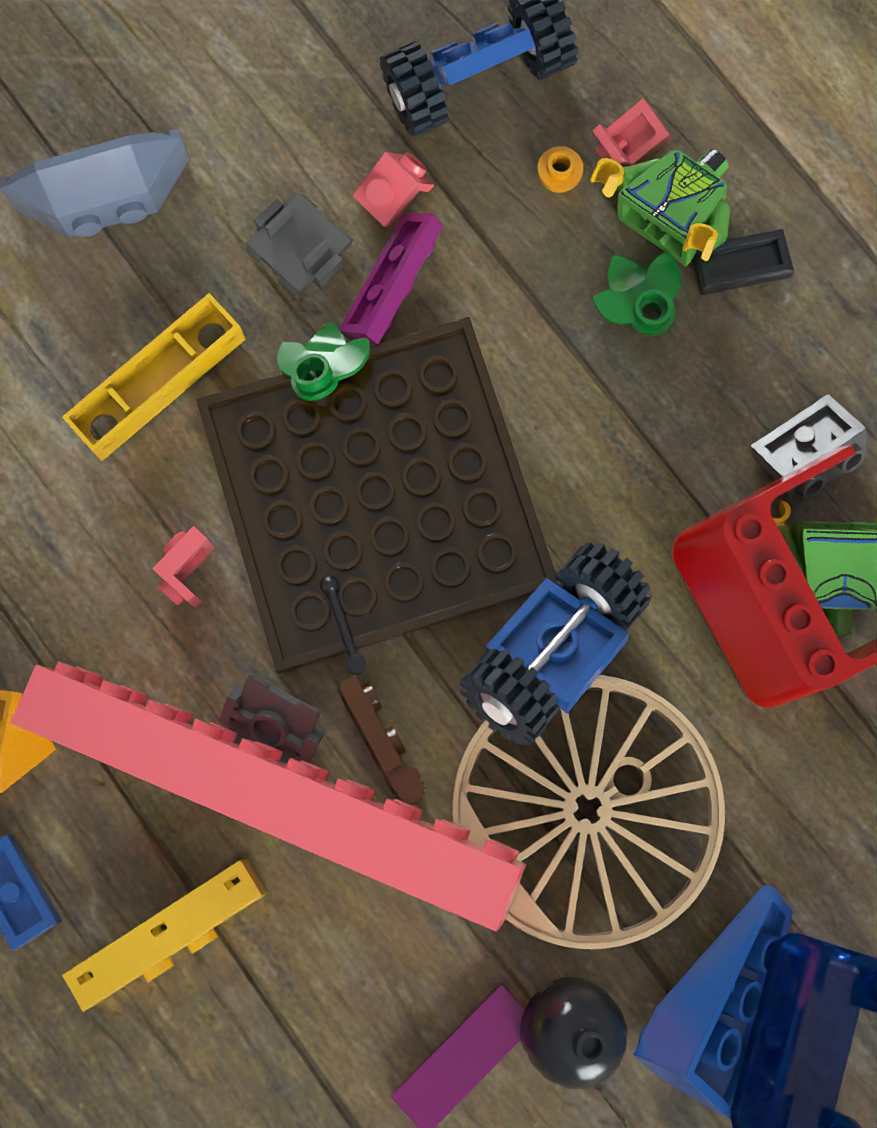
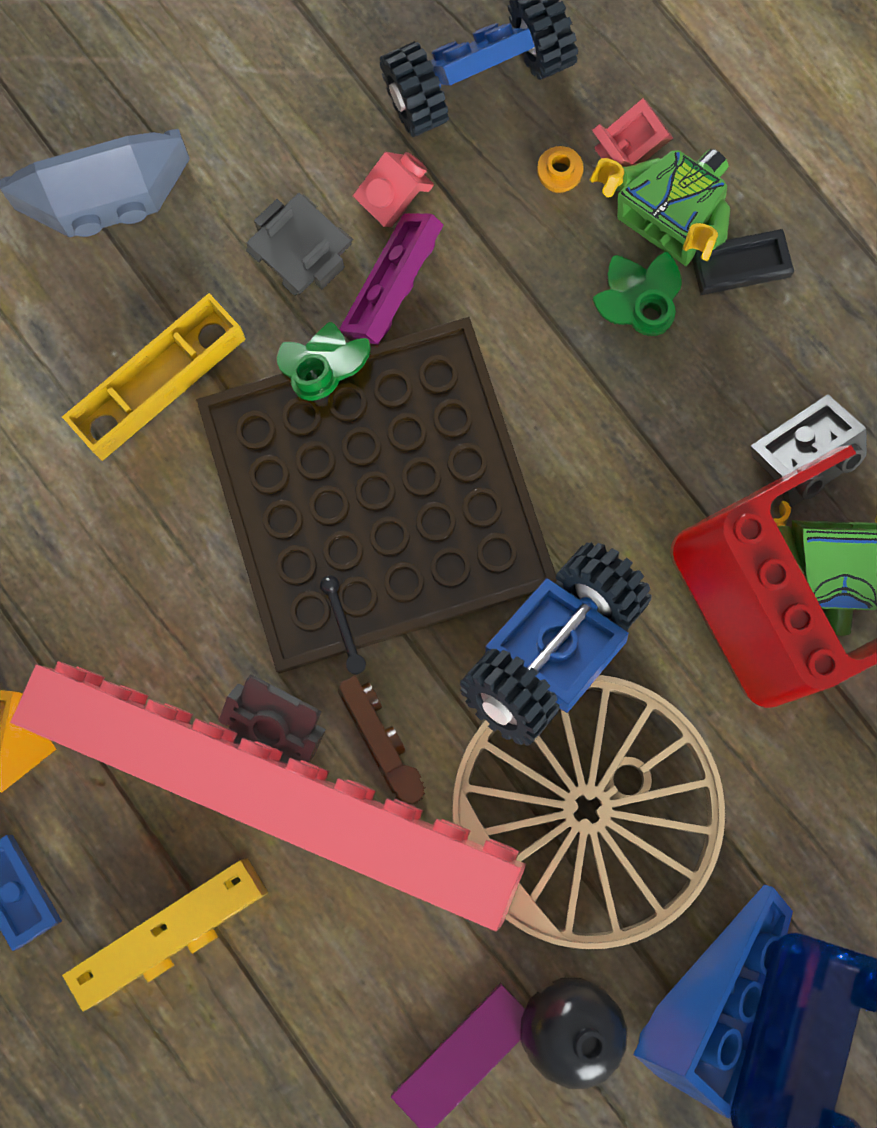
coral bracket [152,526,216,609] -> none

